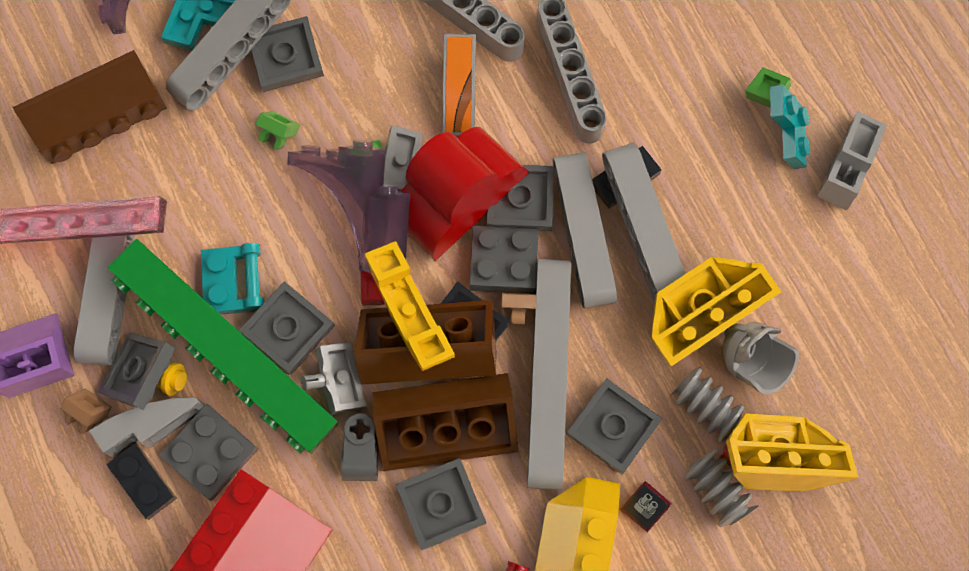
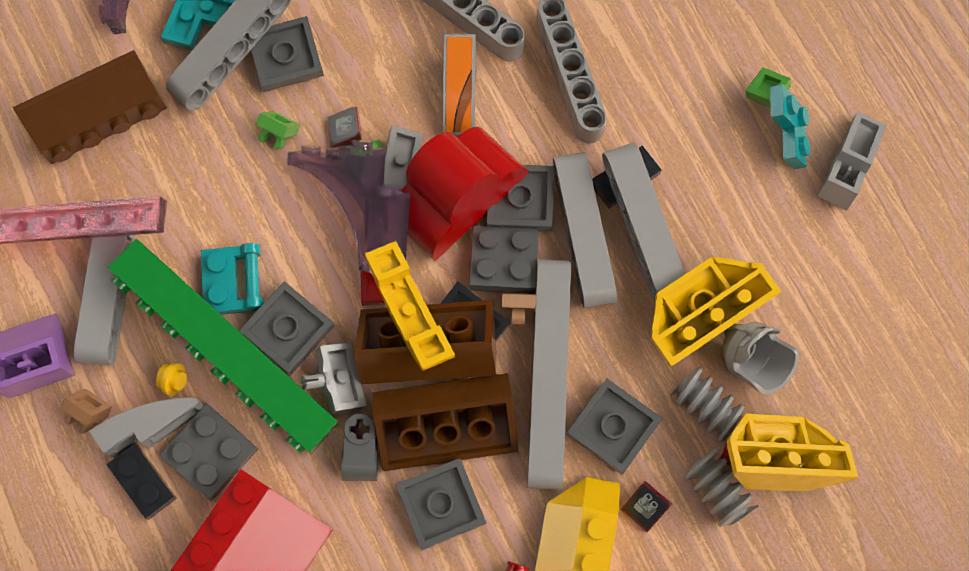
dark grey plate [98,332,175,410] -> none
none -> slope [327,107,362,148]

